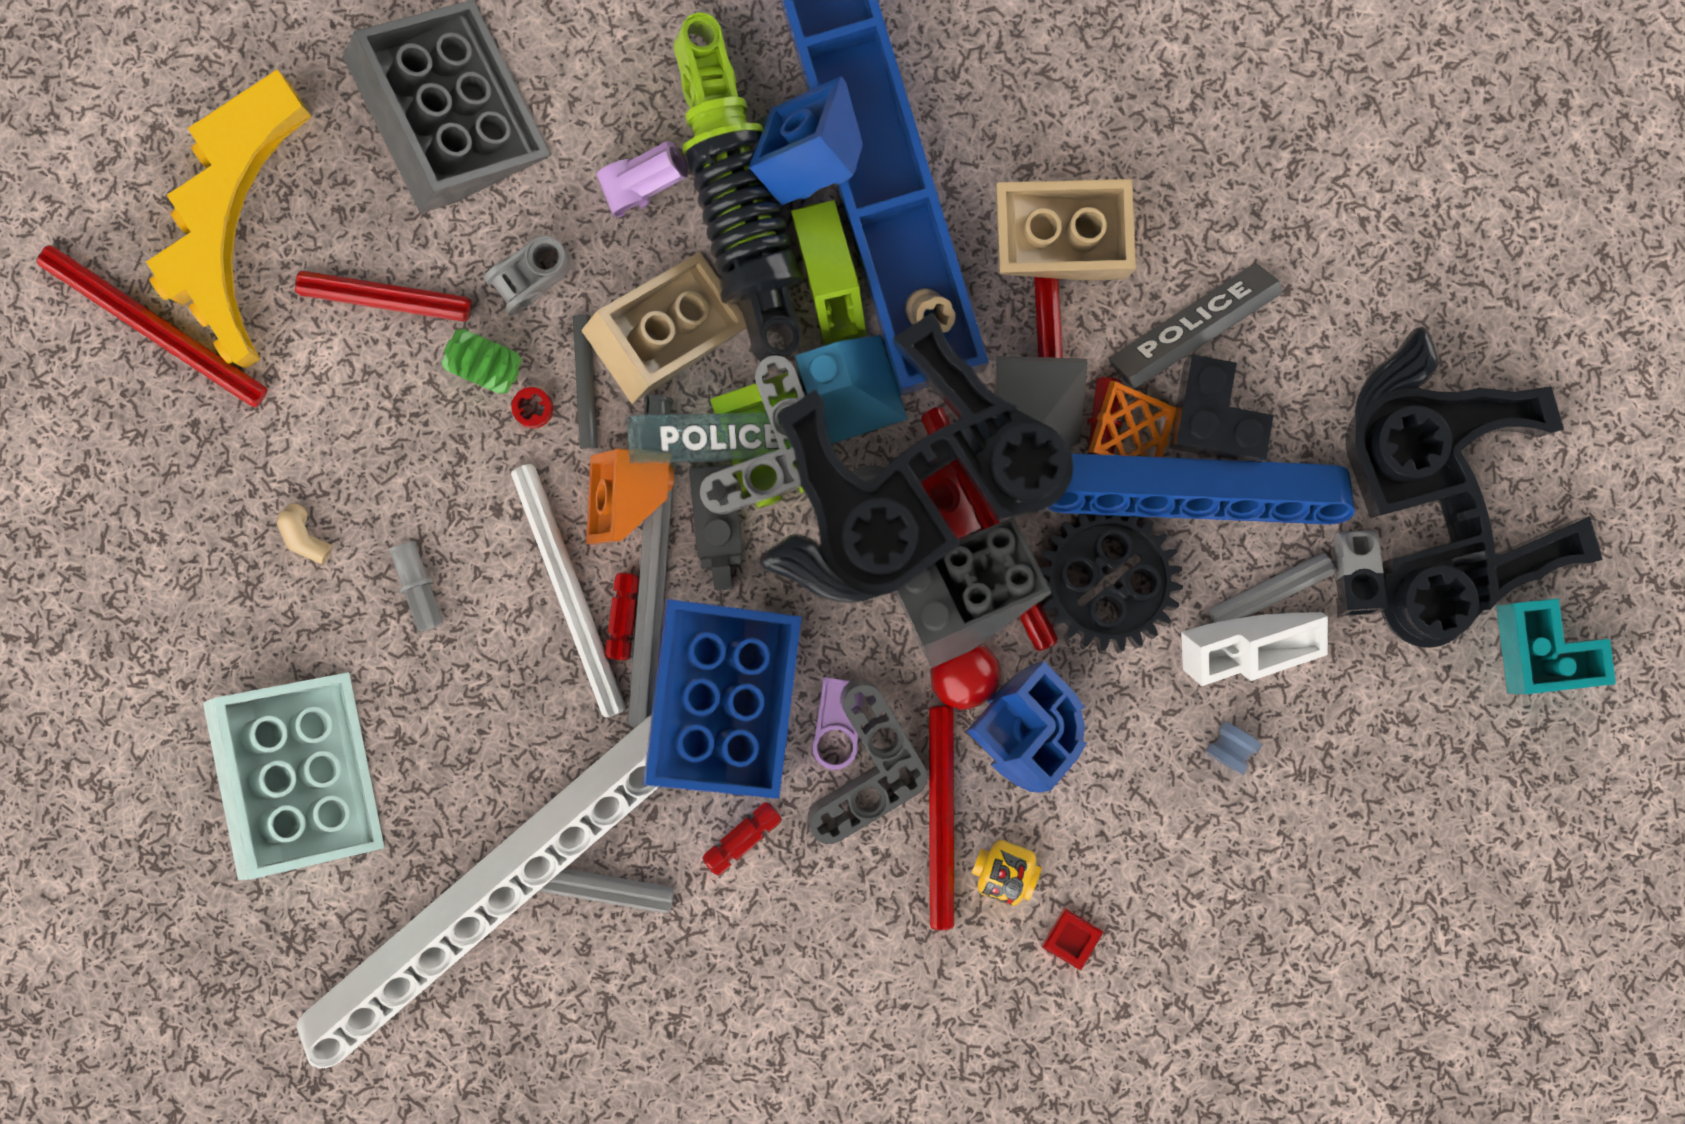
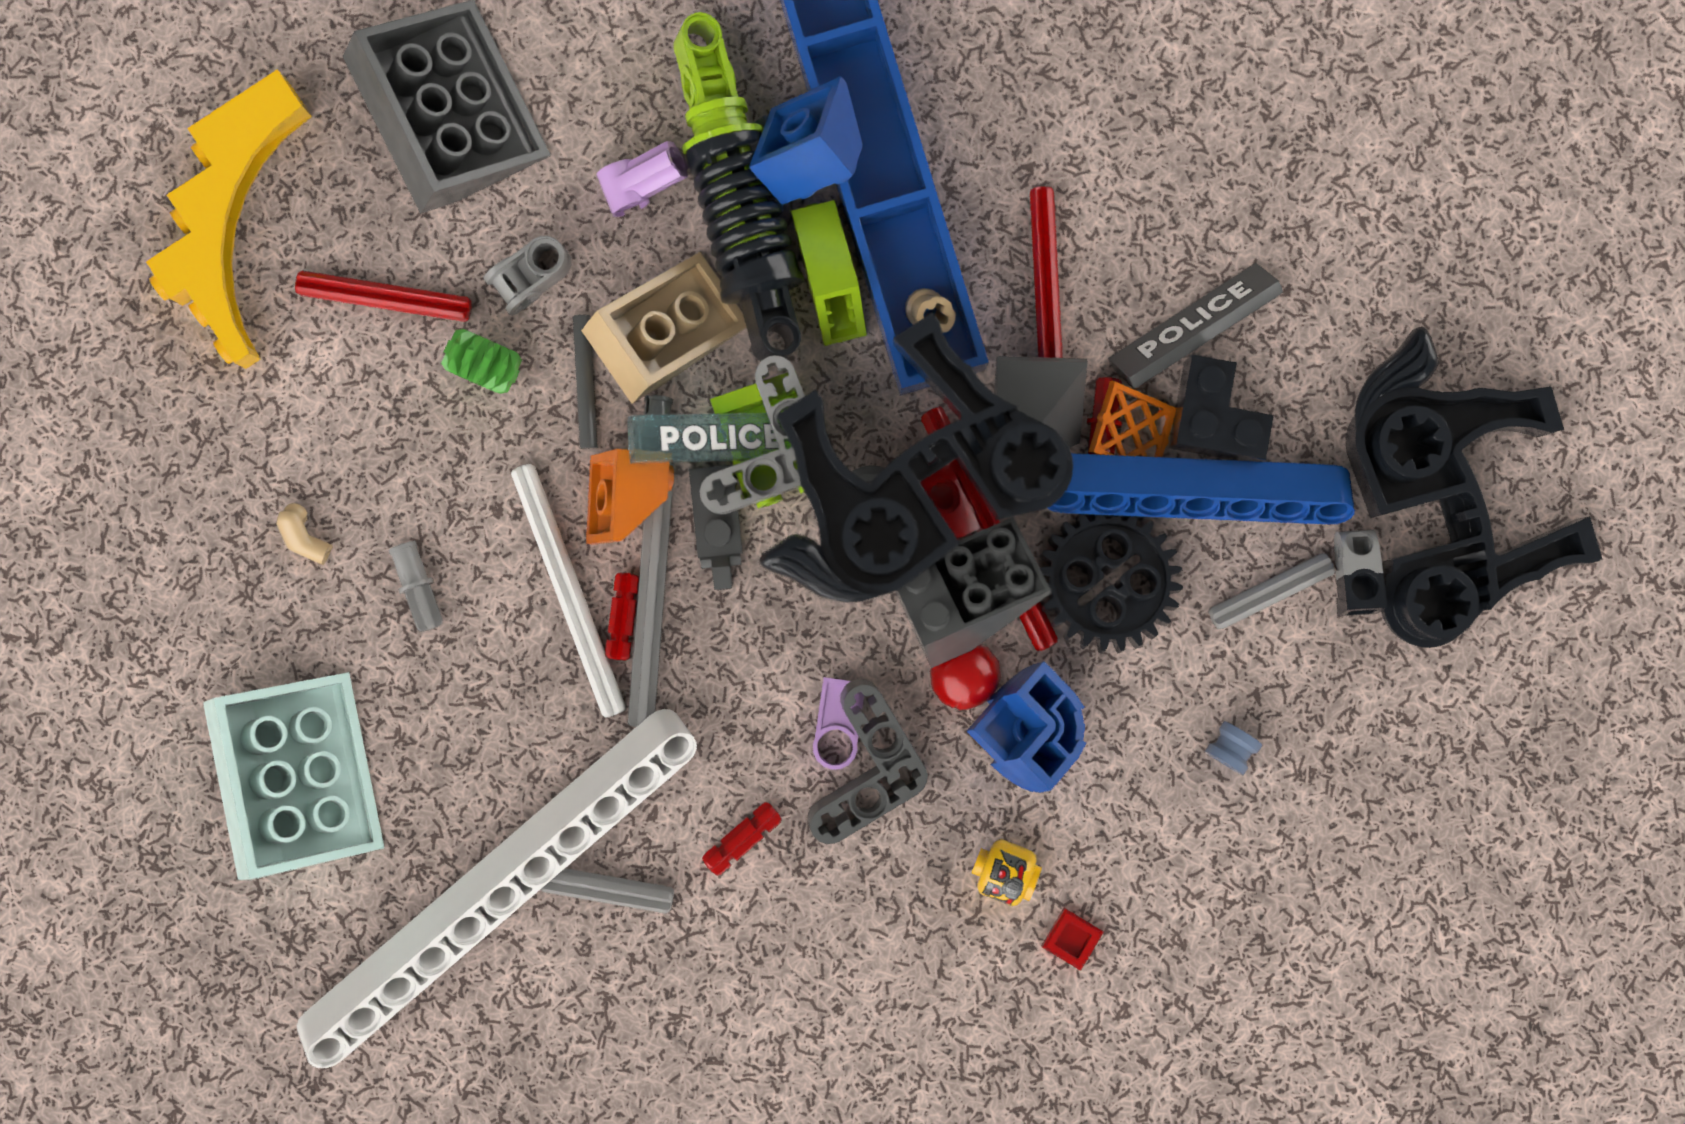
red axle [36,245,268,407] -> none
red bush [511,387,554,429] -> none
blue slope [643,599,802,799] -> none
dark azure slope [795,335,907,444] -> none
red axle [929,706,954,930] -> none
tan slope [996,179,1136,281] -> none
white slope [1181,612,1328,686] -> none
teal brick [1496,598,1616,695] -> none

